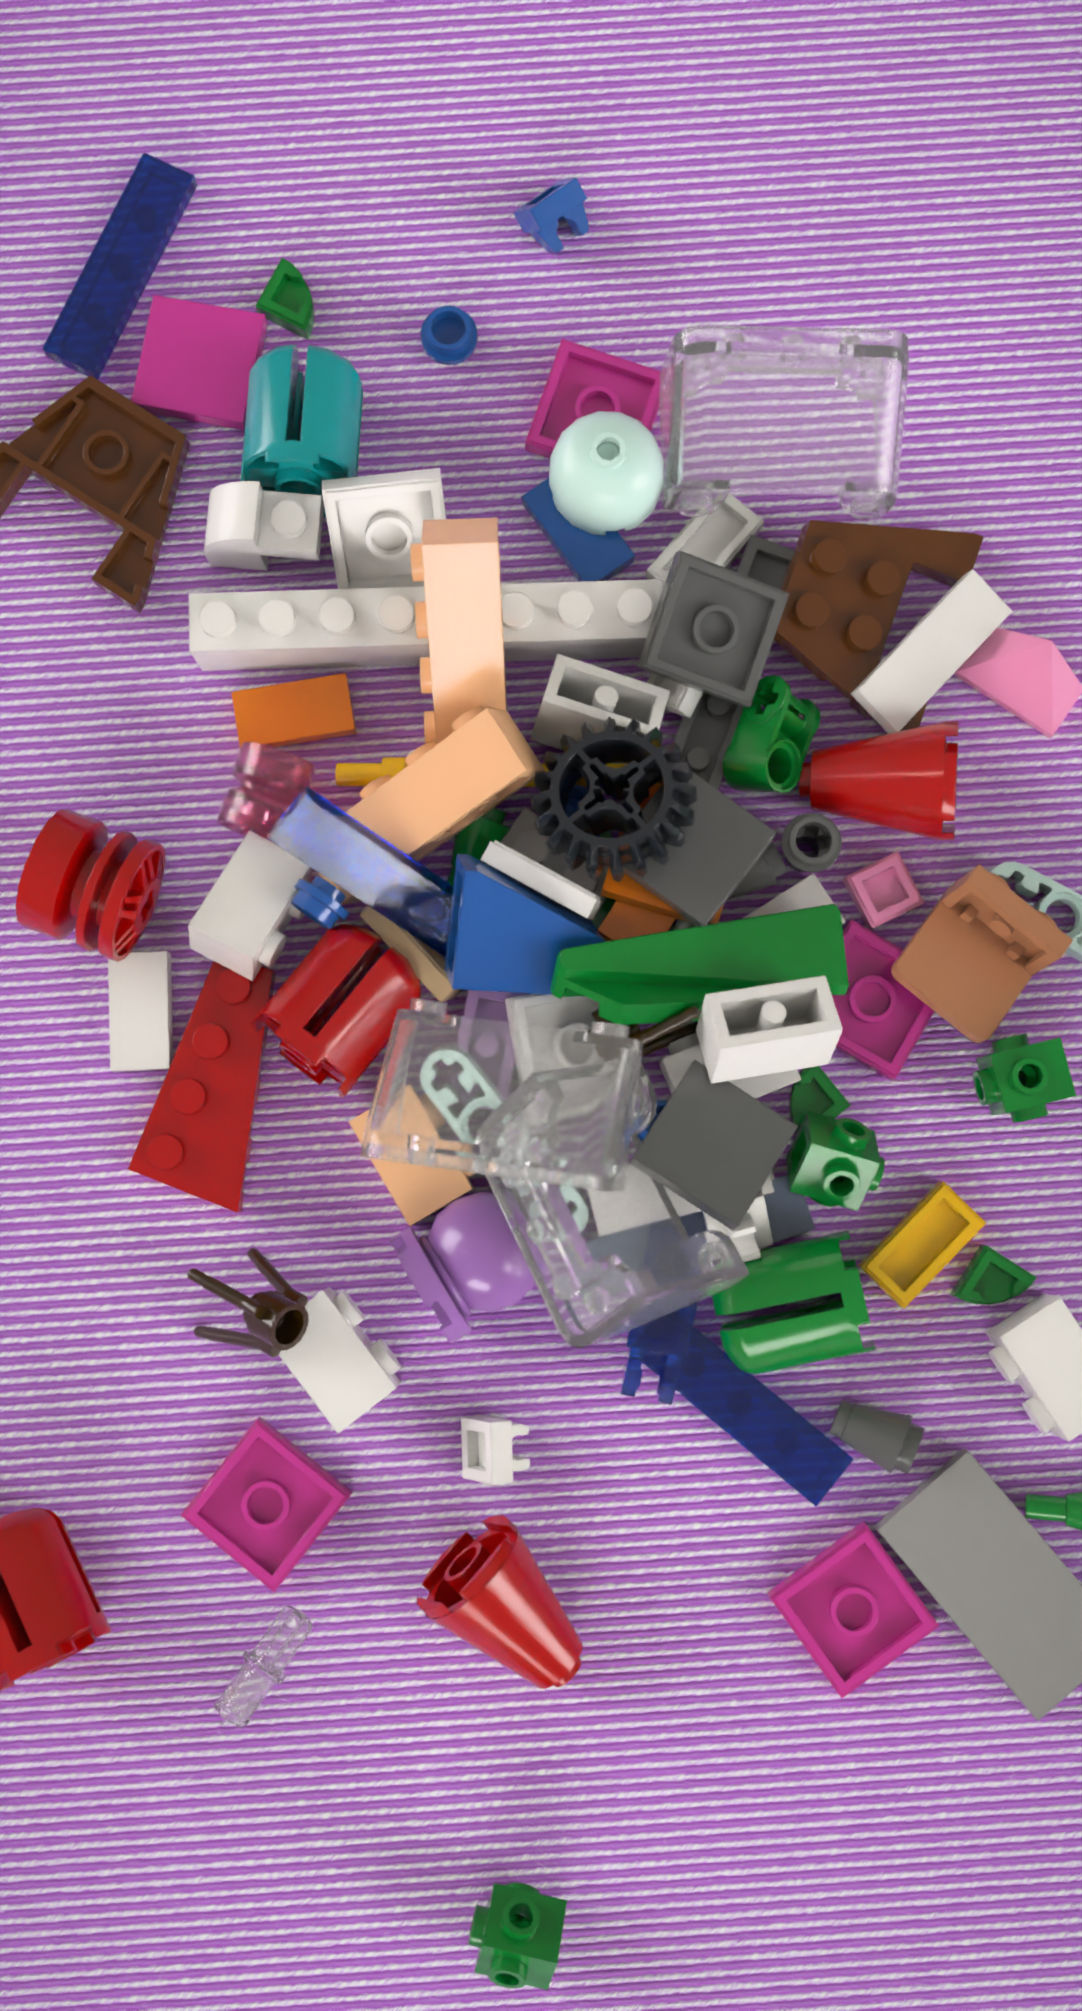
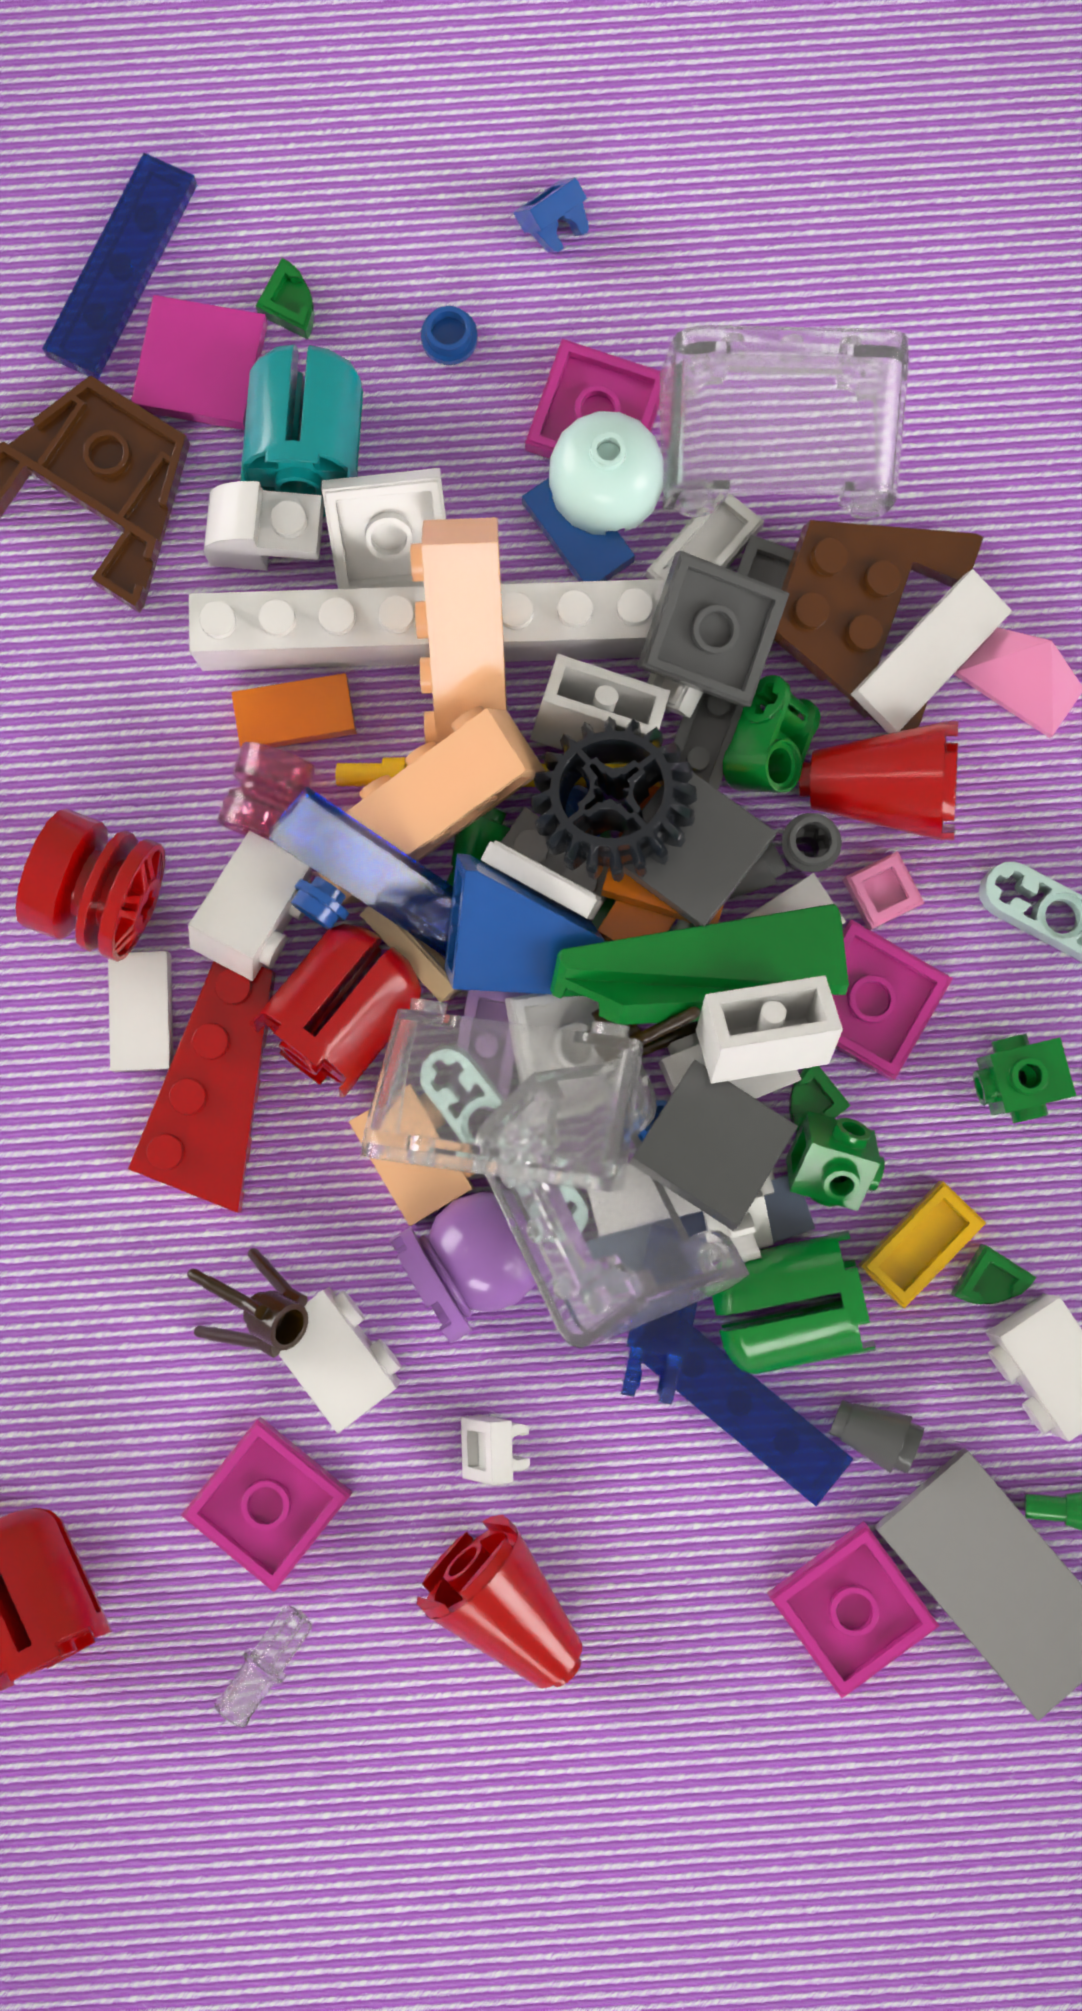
green brick [468,1883,567,1990] -> none
nougat bracket [891,864,1073,1043] -> none

